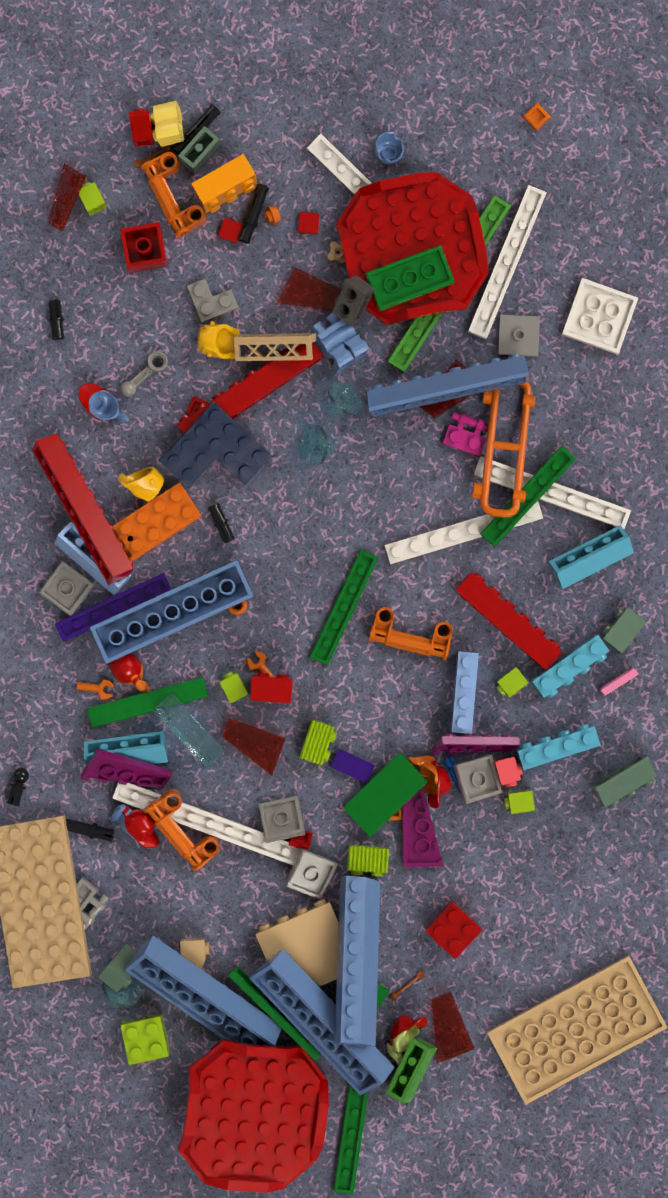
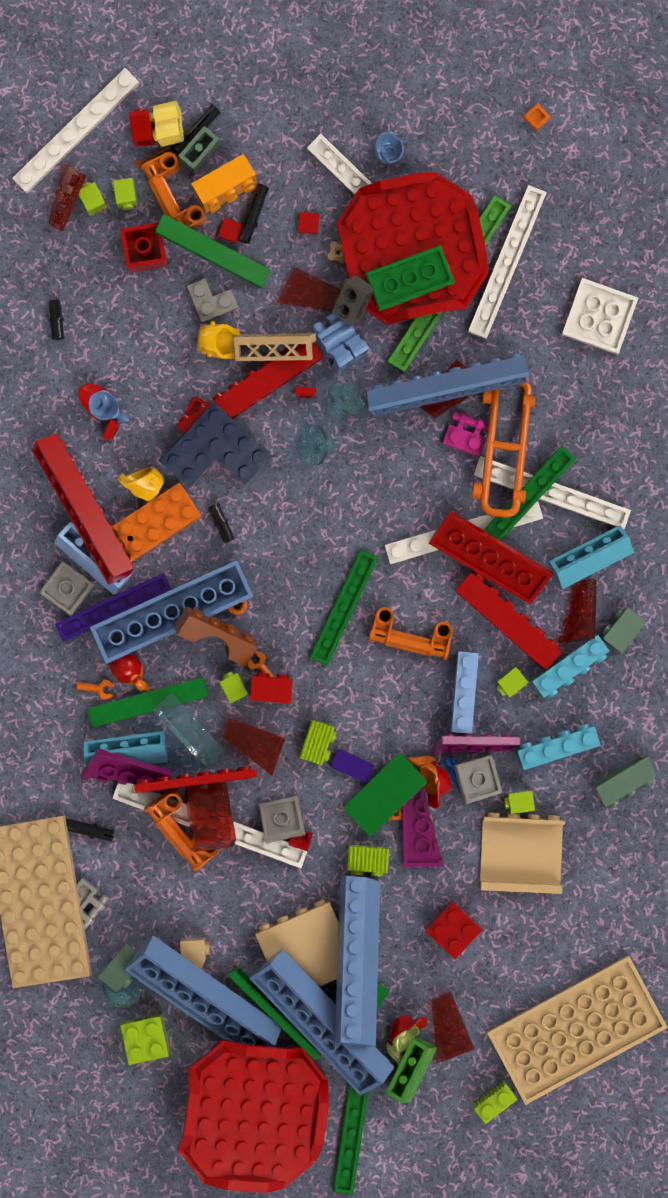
black pin [7,768,29,807] -> none
red hair [108,805,160,849] -> none
light grey piece [120,351,168,397] -> none
orange plate [264,206,281,226] -> none
light grey plate [285,848,338,900] -> none
dark orange hinge [390,971,425,1000] -> none
coral brick [494,756,523,788] -> none
light grey plate [498,315,540,357] -> none
bright pink tile [599,668,639,696] -> none
none -> white plate [12,68,140,193]
none -> red tile [102,419,120,442]
none -> lime brick [113,177,138,211]
none -> red plate [132,766,257,794]
none -> green tile [154,214,270,289]
none -> dark orange arch [174,606,258,666]
none -> clear red brick [185,782,236,852]
none -> red tile [295,386,316,398]
none -> red plate [428,510,553,605]
none -> lime brick [473,1080,518,1124]
none -> tan panel [480,812,565,894]
none -> clear red wing [558,579,597,644]

